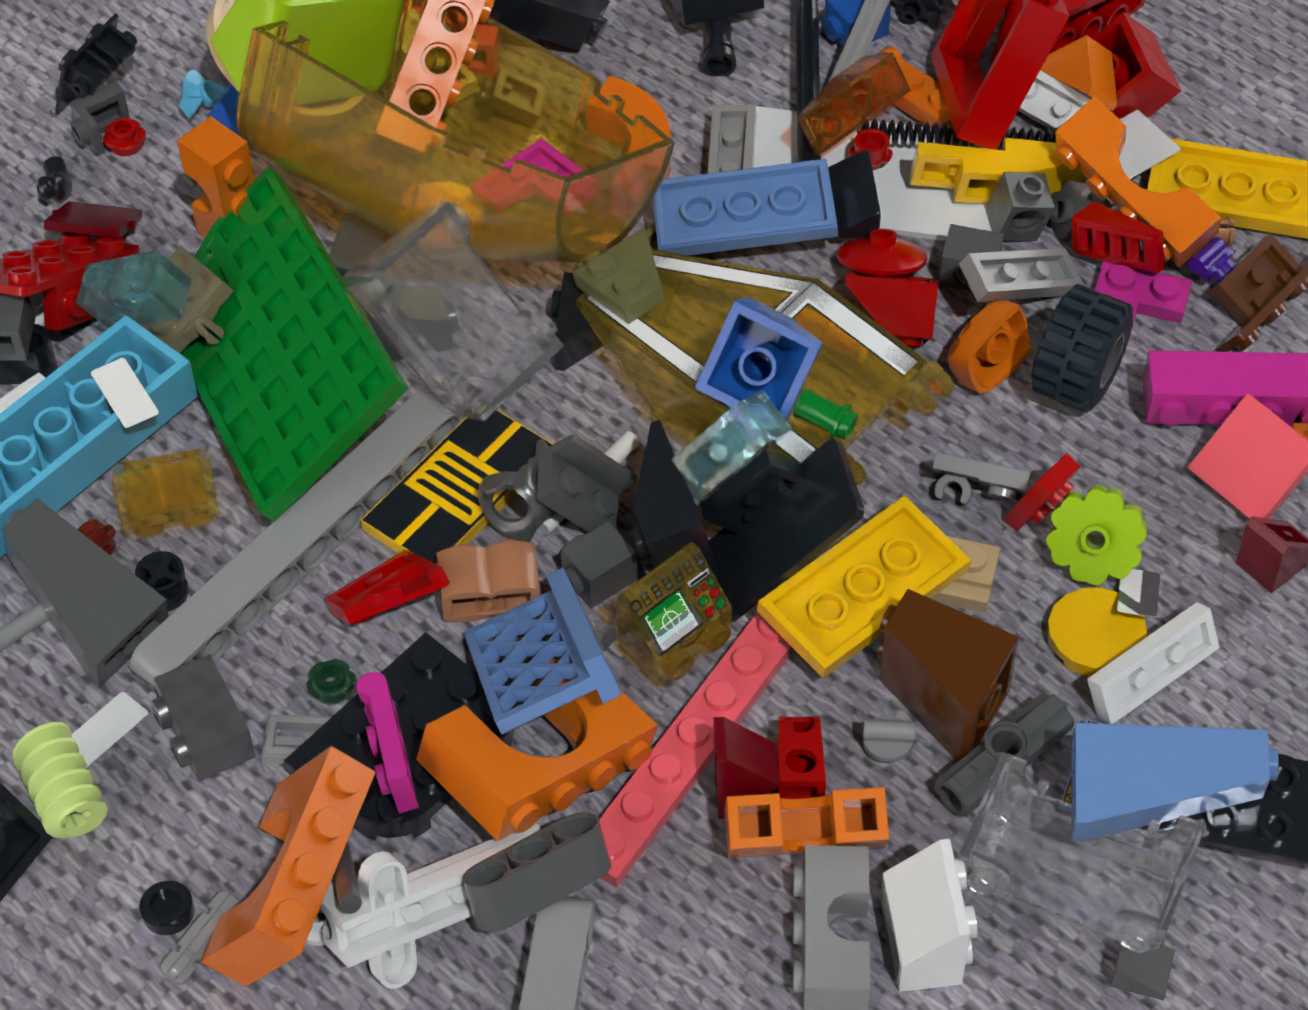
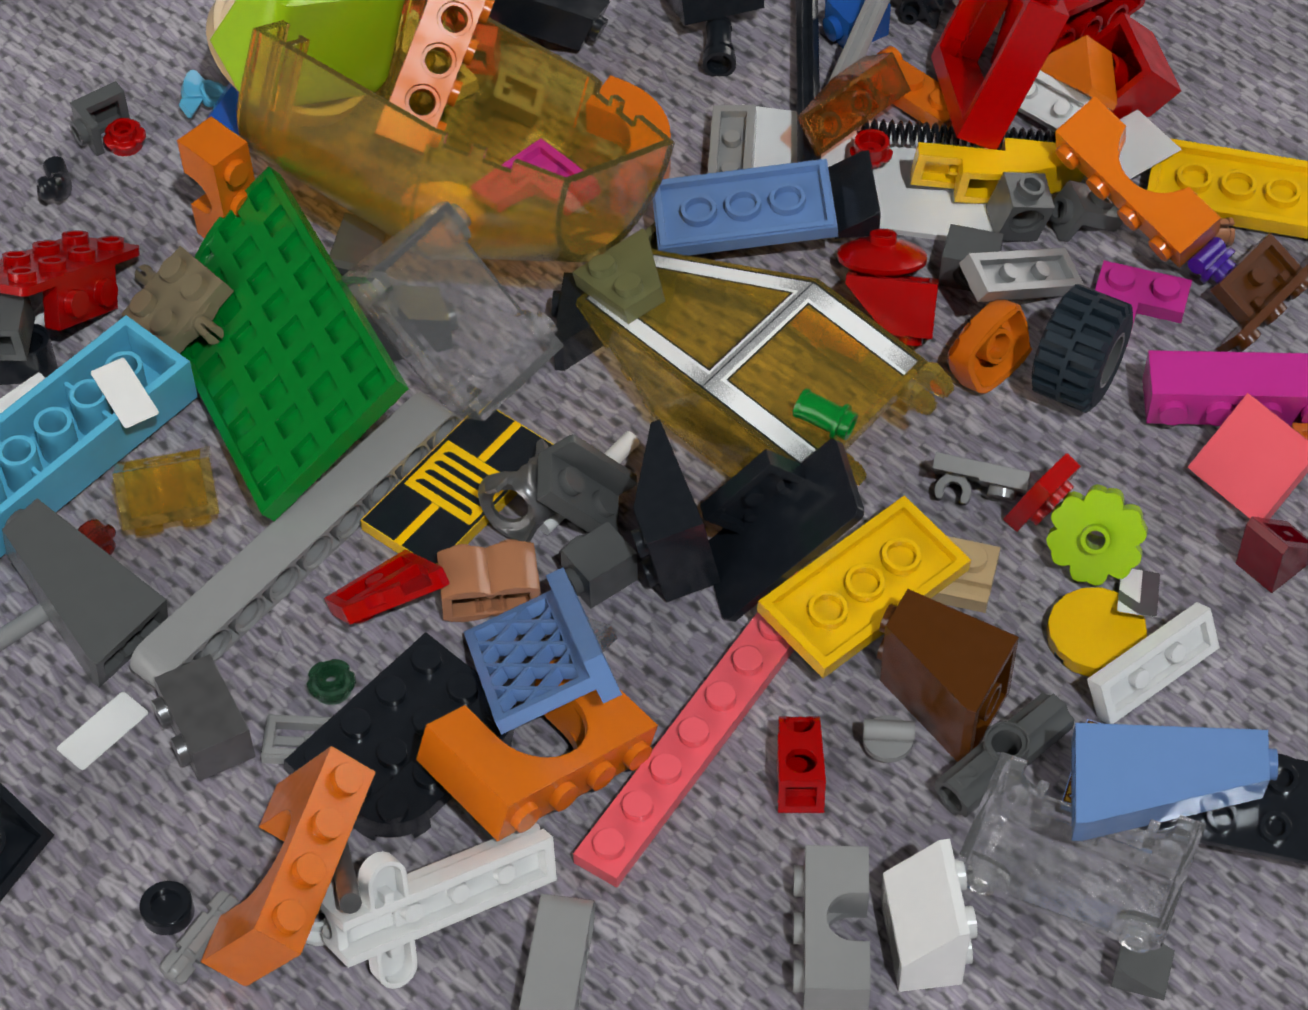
yellowish green piece [12,722,108,839] -> none
dark red piece [44,201,142,238] -> none
black hinge [55,13,137,115] -> none
clear light blue brick [76,250,192,329] -> none
black wheel [135,551,189,611] -> none
dark pink plate [356,672,419,813] -> none
dark grey beam [463,812,611,932] -> none
clear yellow slope [617,542,732,689] -> none
clear light blue brick [672,390,792,499] -> none
blue slope [695,297,823,432] -> none
dark red slope [713,717,780,819] -> none
orange arch [724,787,889,858] -> none
red slope [1071,201,1164,273] -> none

